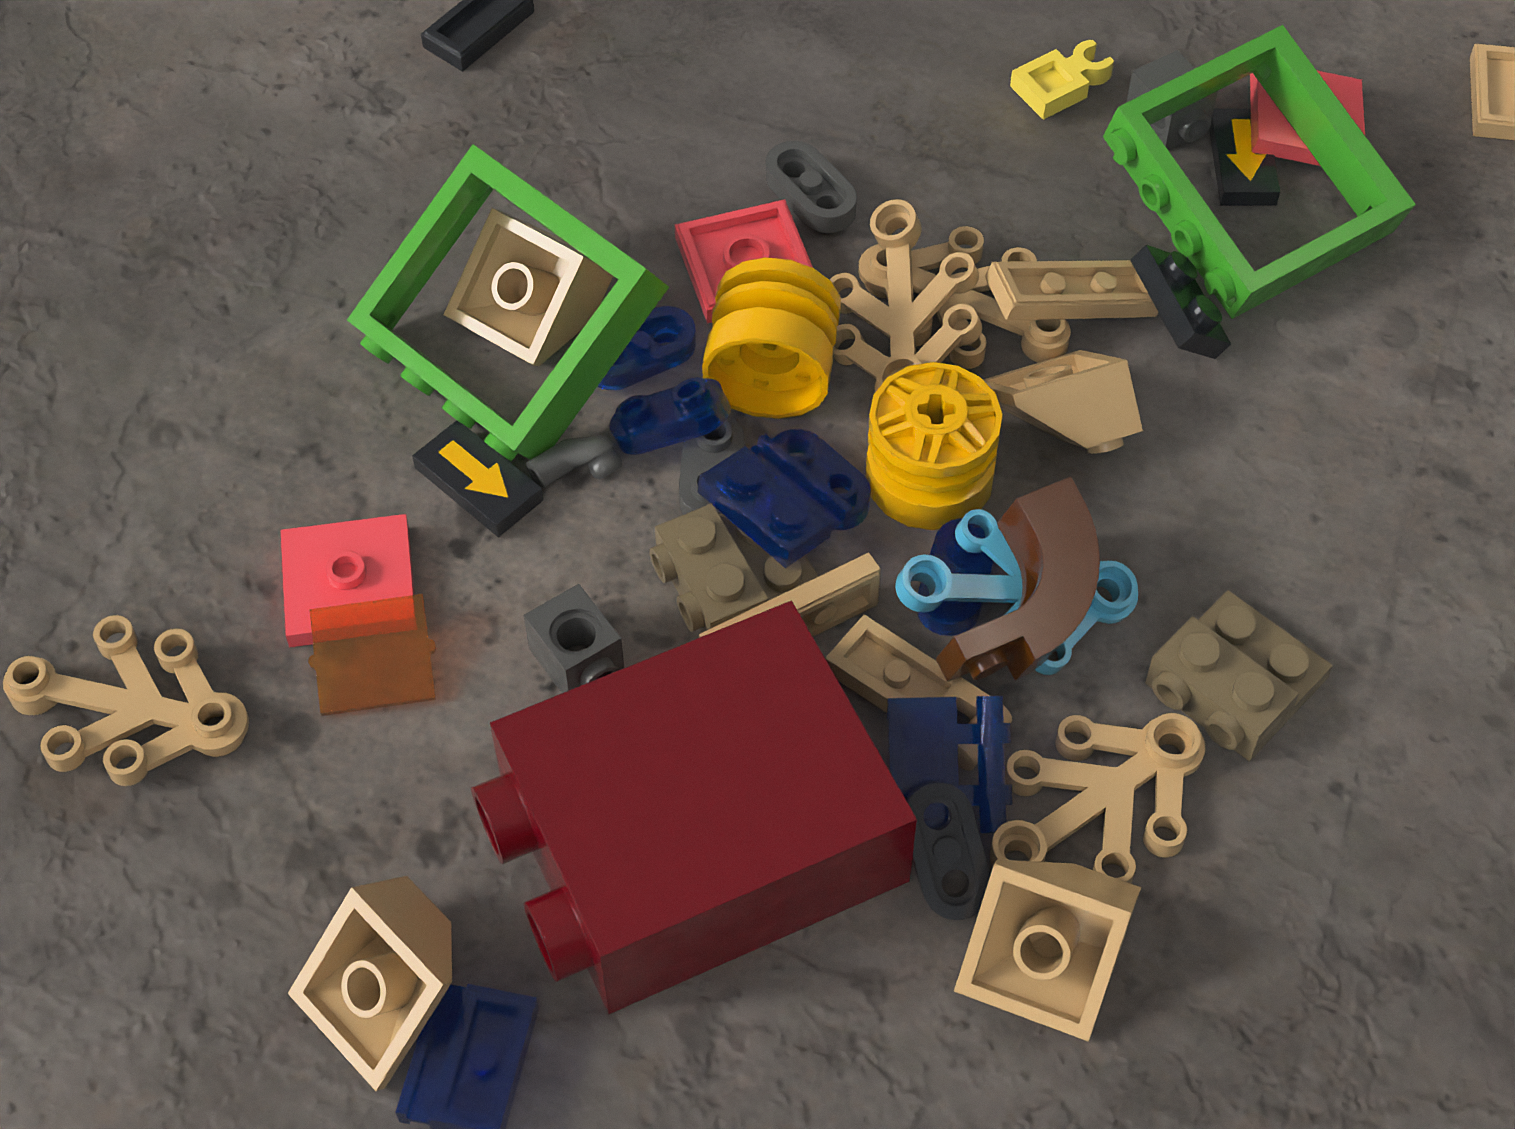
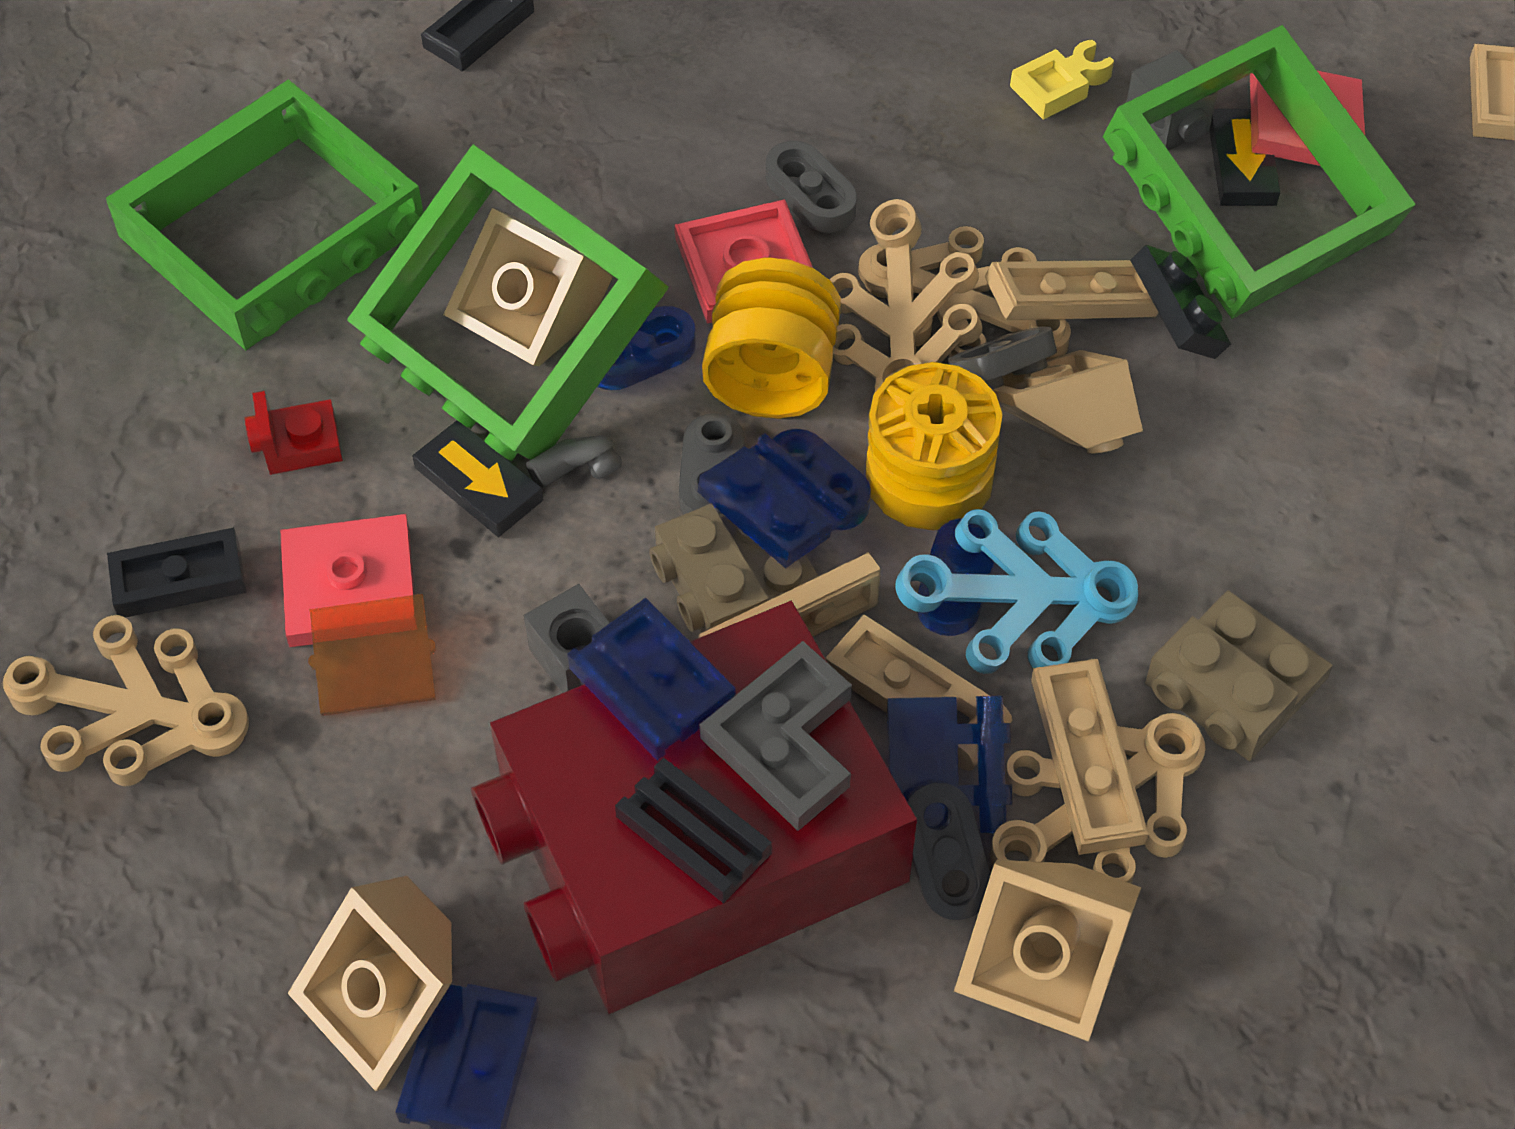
clear blue plate [609,377,731,455] -> none
reddish brown arch [936,476,1100,682] -> none
none -> bright green window [106,79,424,351]
none -> black plate [107,527,247,618]
none -> red bracket [245,391,343,475]
none -> clear blue plate [567,598,736,761]
none -> black tile [615,757,772,904]
none -> dark grey plate [700,641,852,831]
none -> dark grey plate [948,327,1057,390]
none -> tan tile [1031,659,1149,855]

